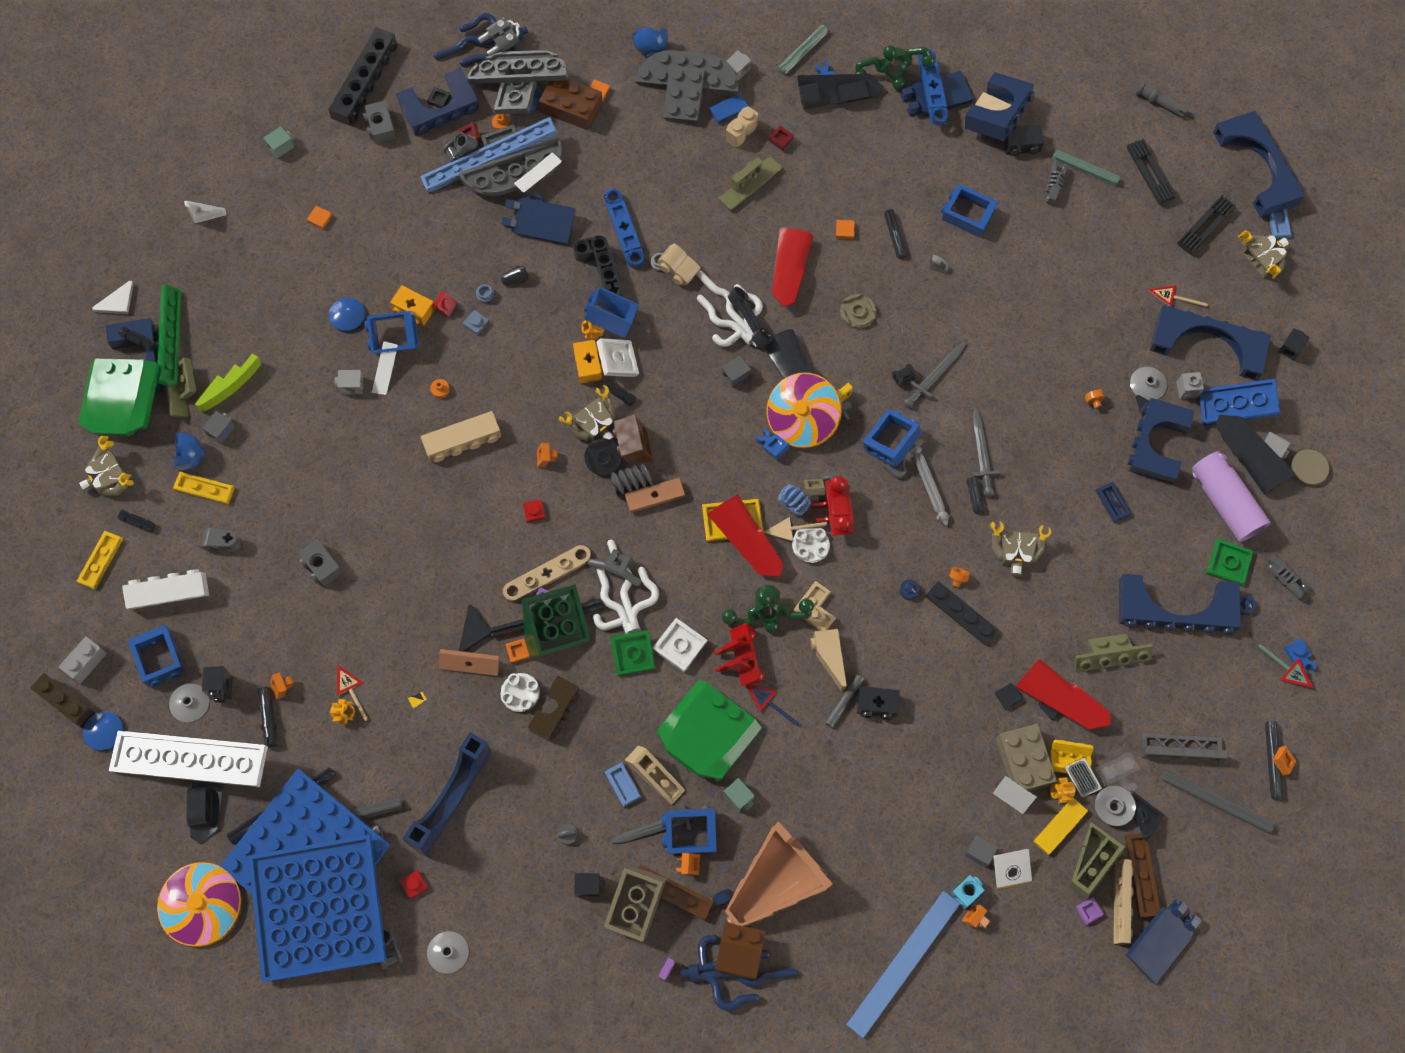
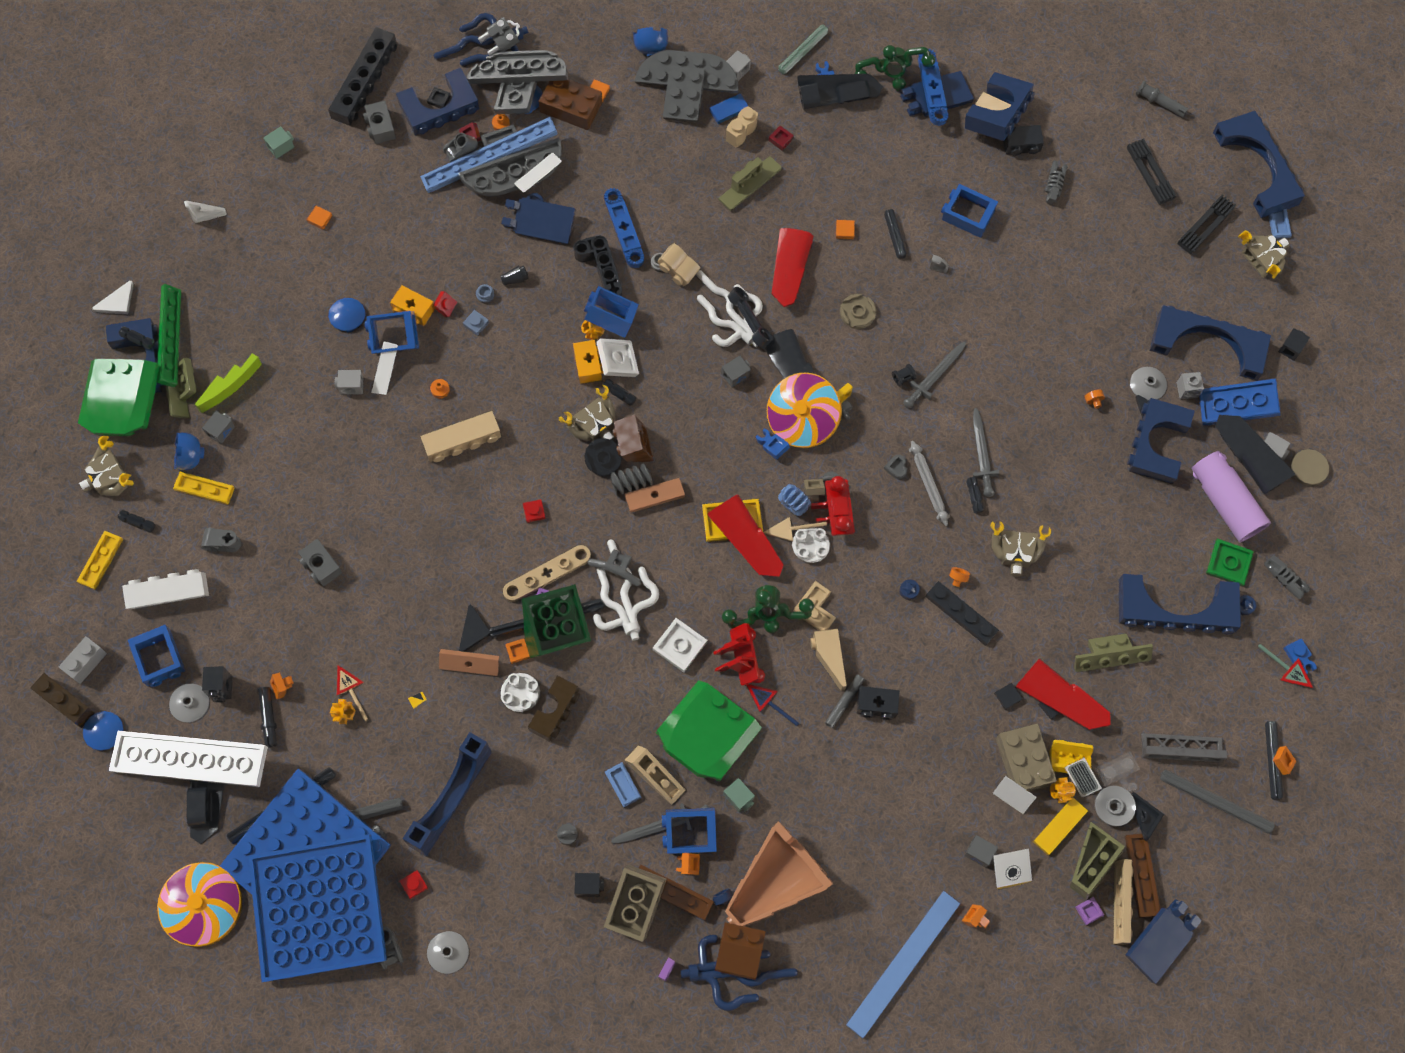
orange tile [537,443,558,468] -> none
green tile [610,630,655,676] -> none
blue window [863,409,921,468] -> none
medium azure brick [950,875,984,909] -> none
sand green axle [1052,150,1120,186] -> none
dark blue tile [1095,482,1131,523] -> none
piece [1147,285,1208,307] -> none

